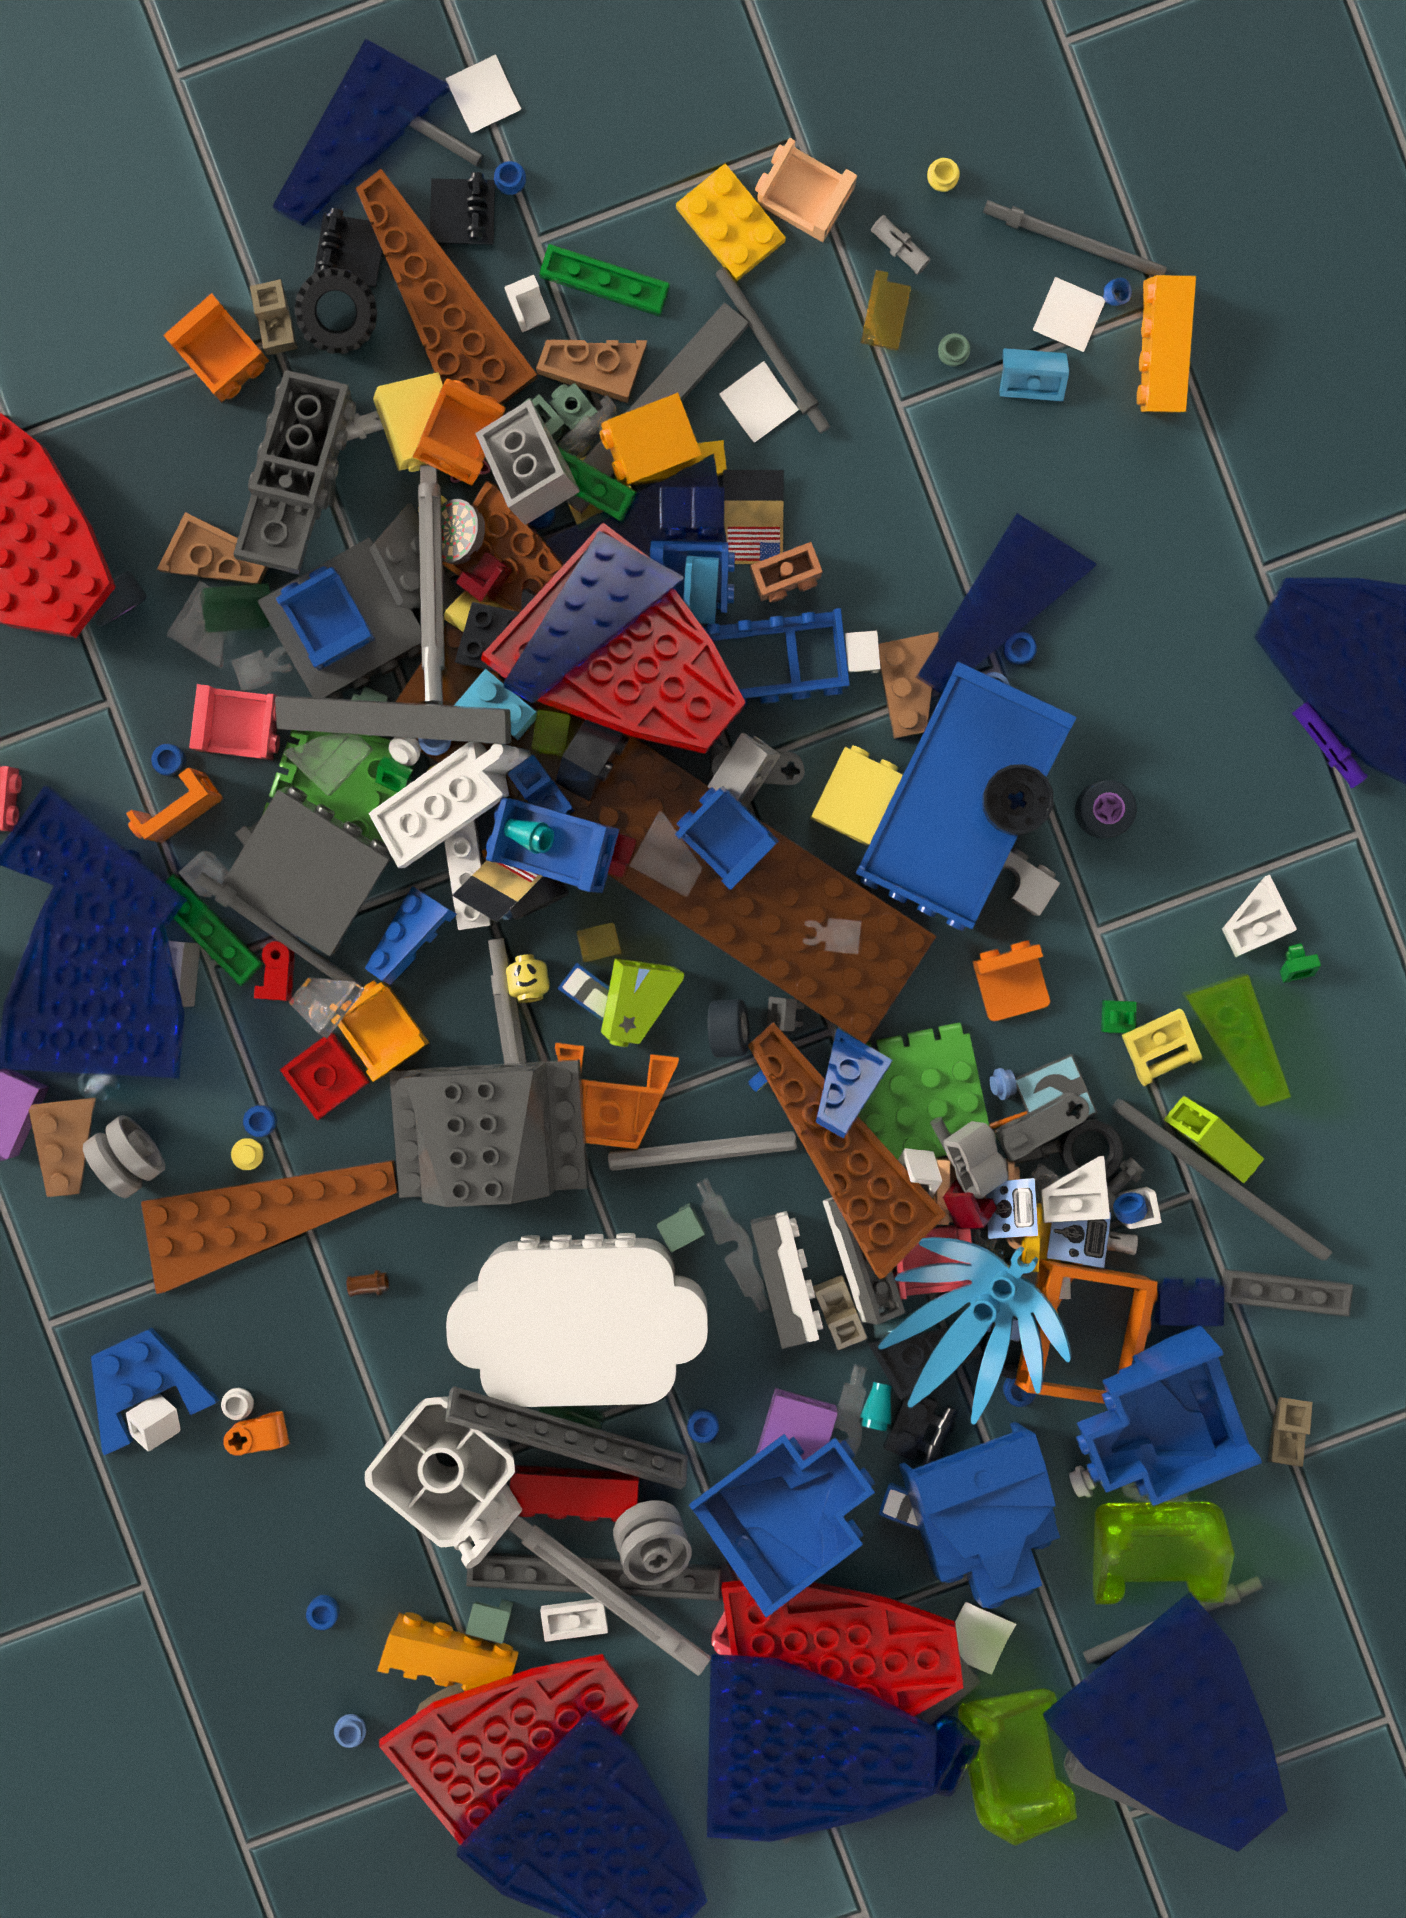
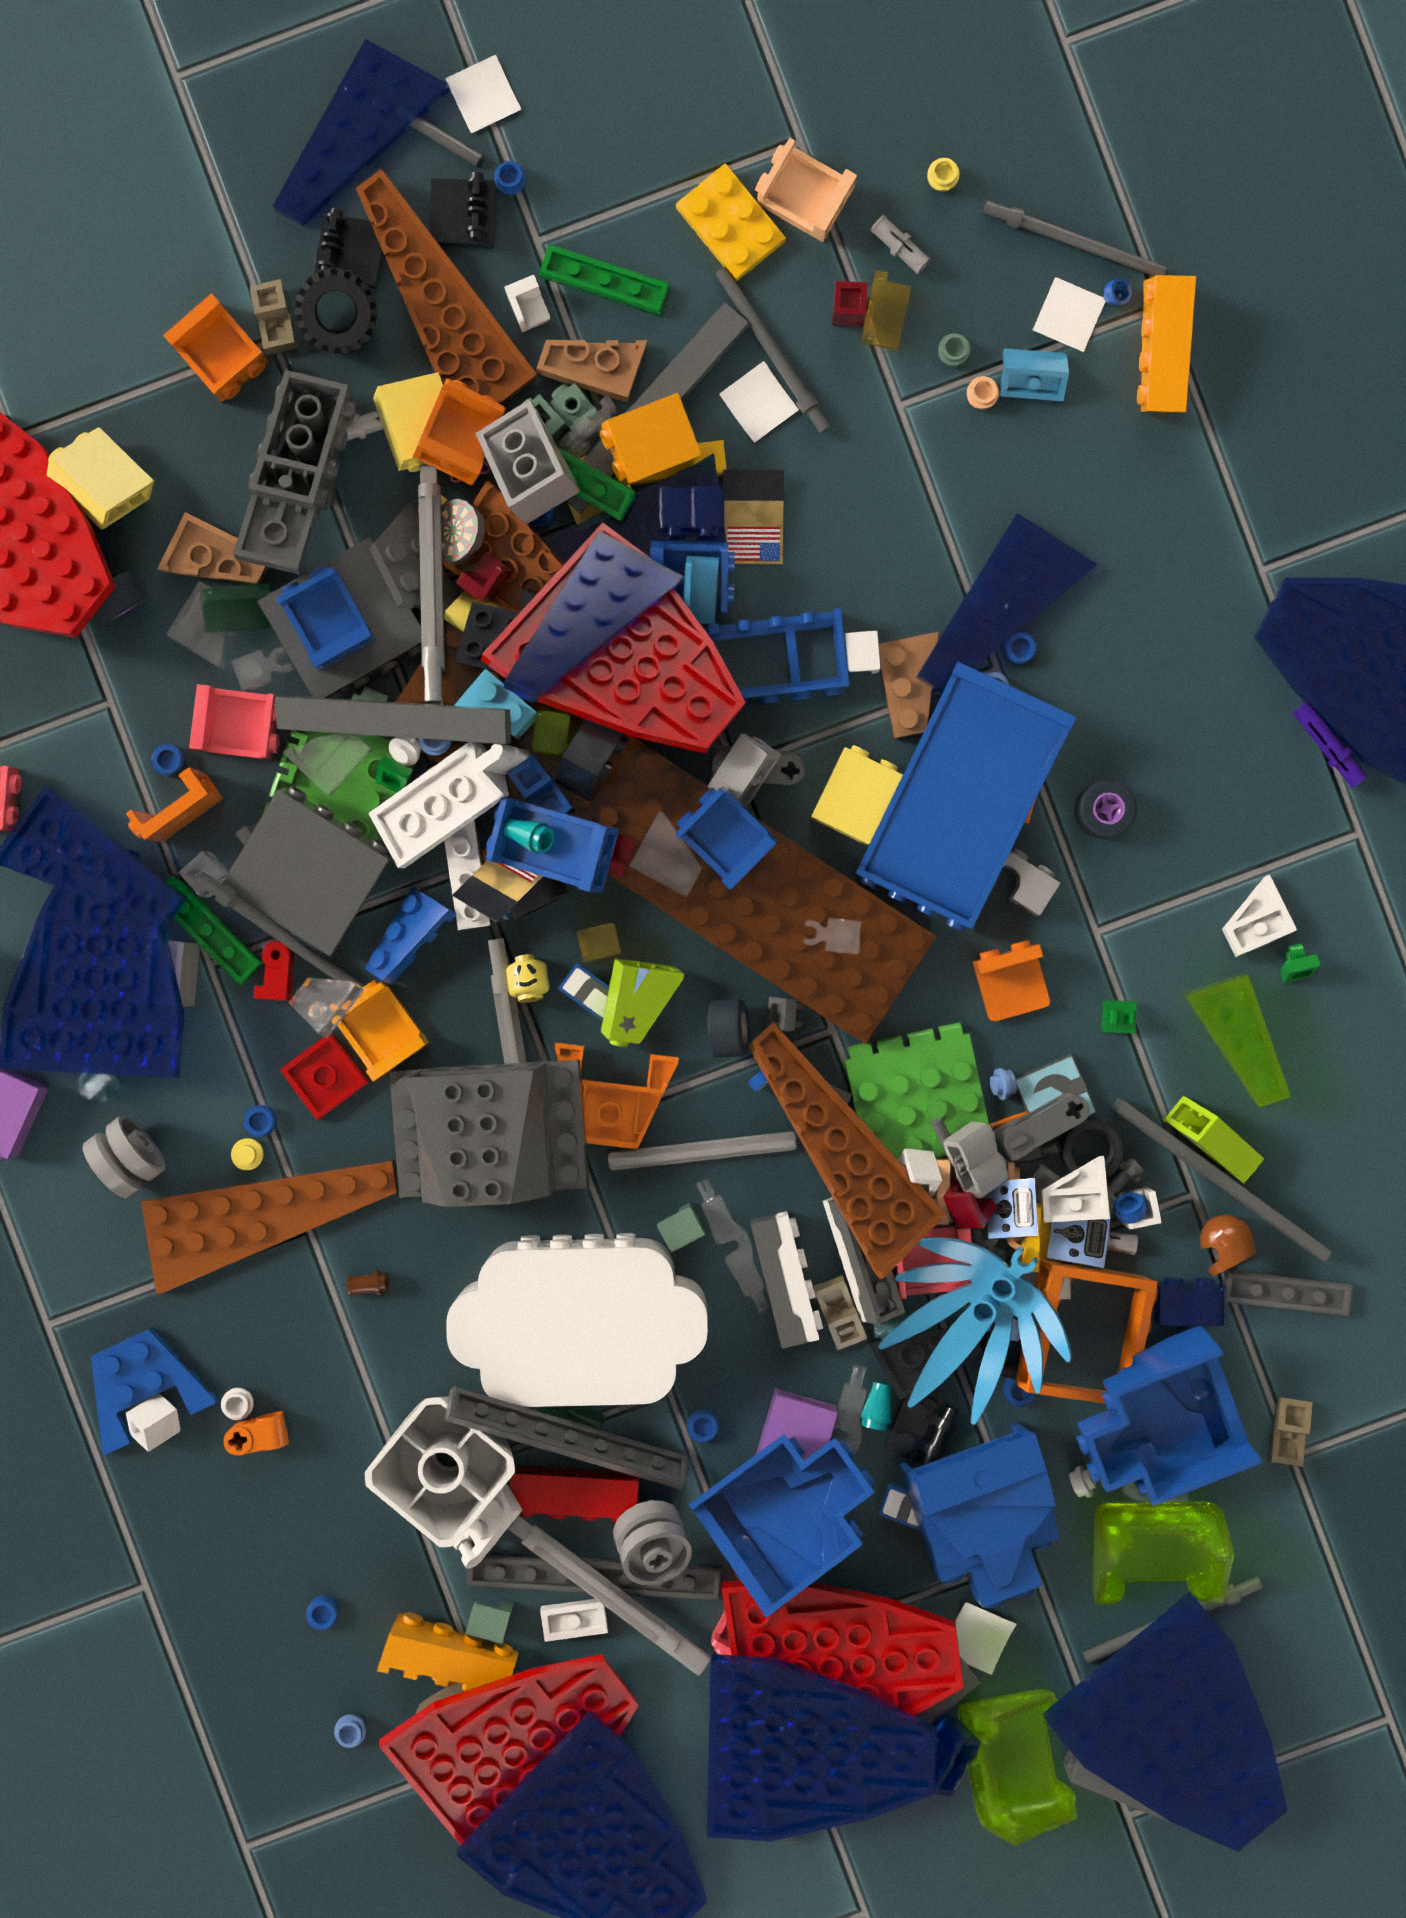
medium nougat wing [29,1098,96,1197] -> none
nougat brick [750,542,823,603] -> none
wing [816,1028,892,1139] -> none
black wheel [982,764,1054,835] -> none
light yellow plate [1122,1008,1202,1086] -> none
none -> light yellow brick [47,427,154,530]
none -> dark red panel [832,281,868,327]
none -> light nougat plate [967,376,999,410]
none -> dark orange helmet [1200,1214,1256,1276]

